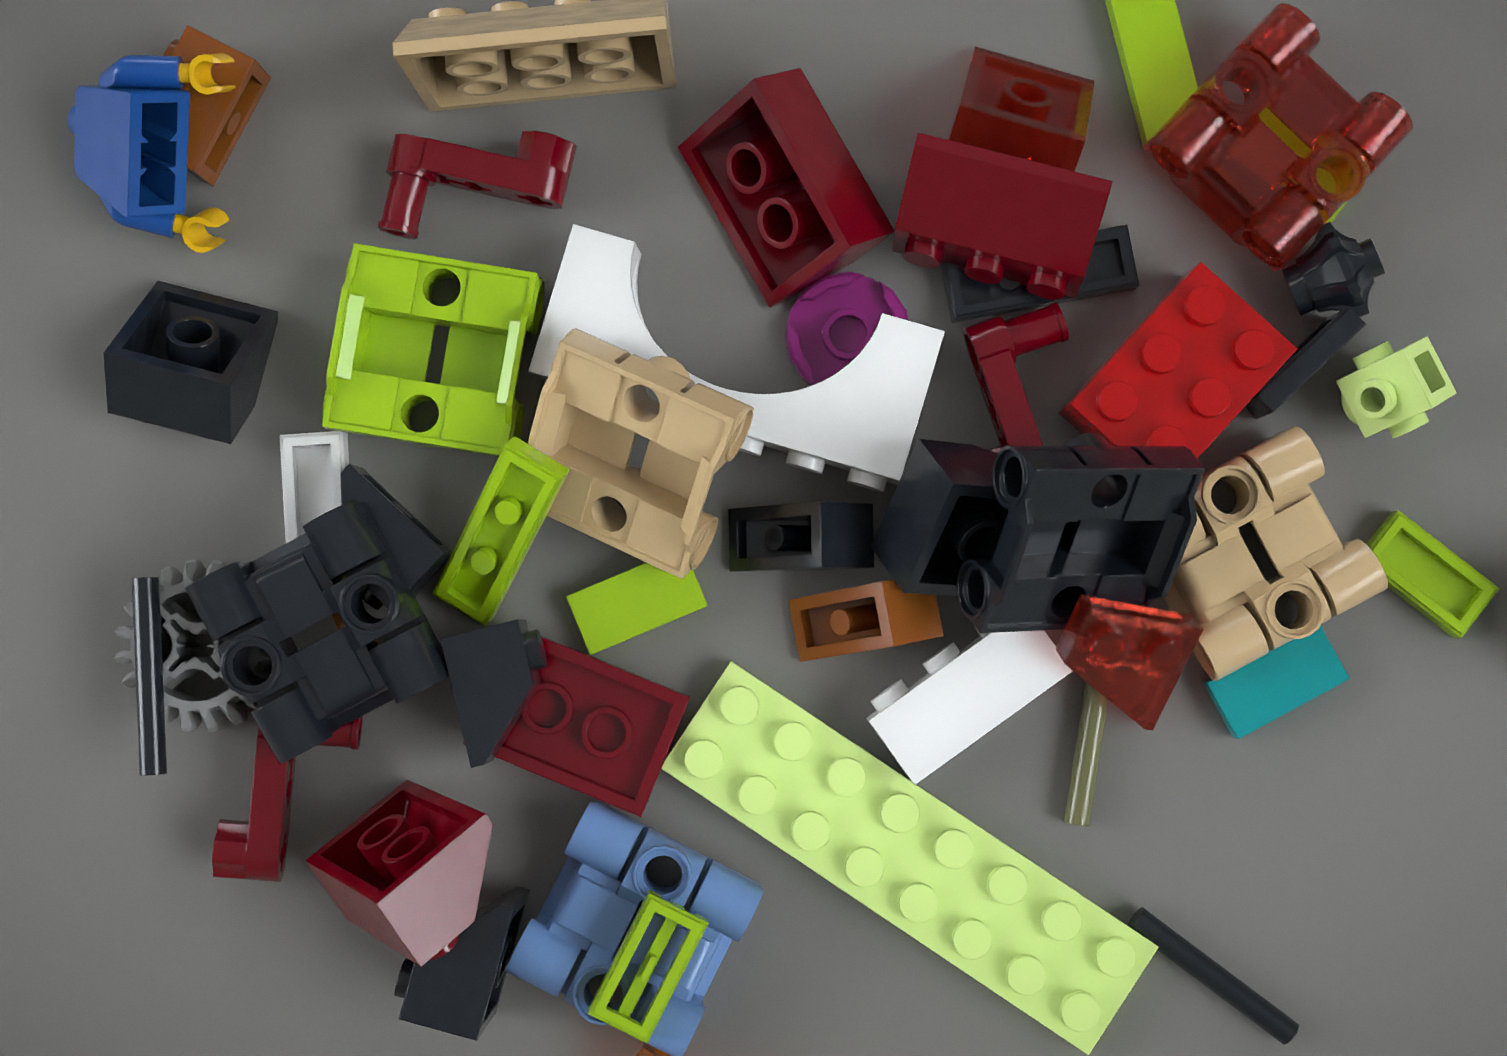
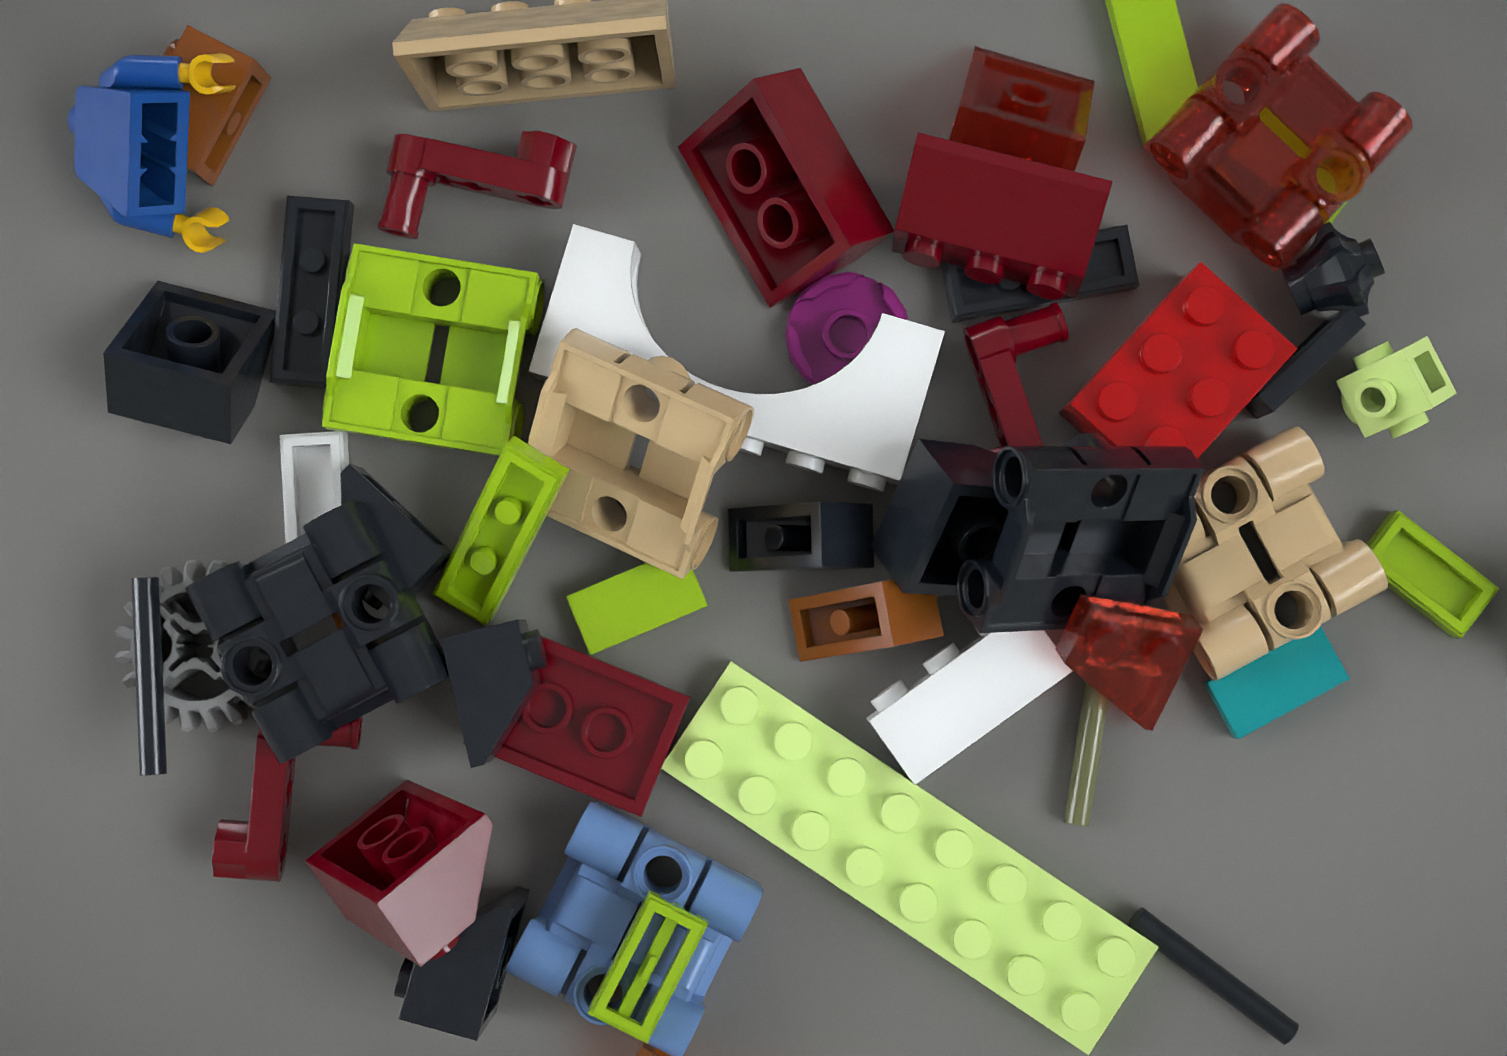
none -> black tile [269,195,354,389]

